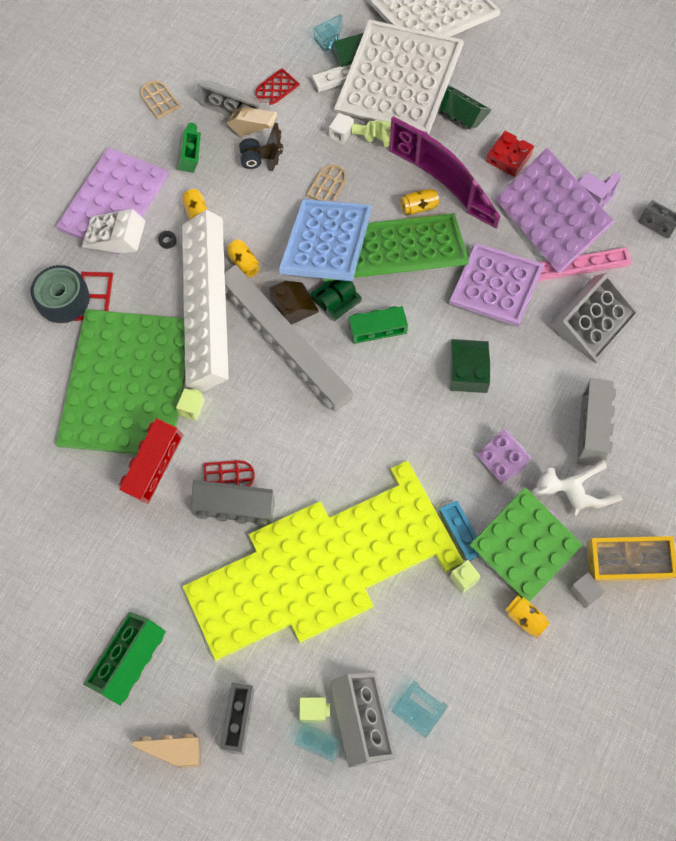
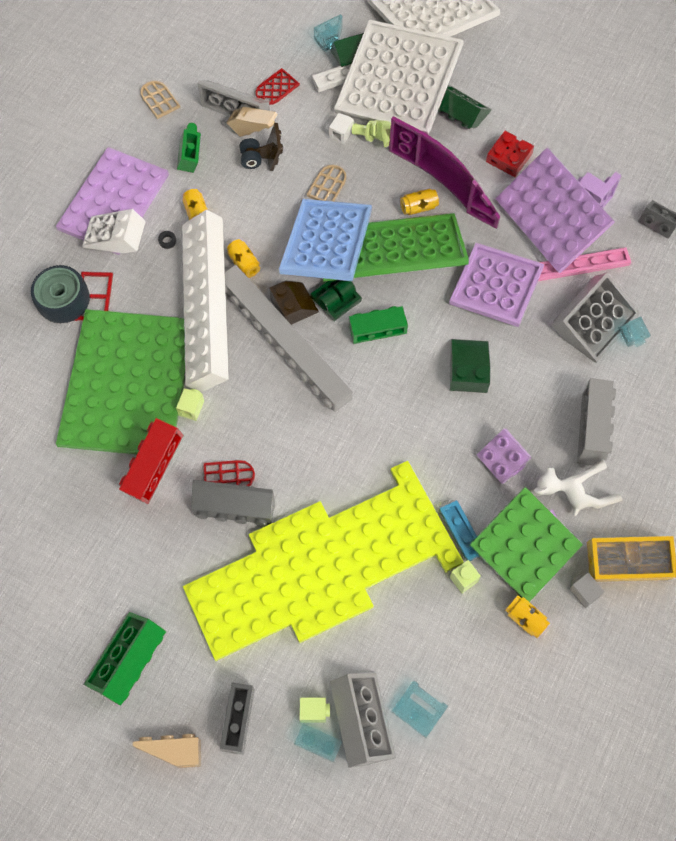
none -> clear light blue brick [618,316,651,347]

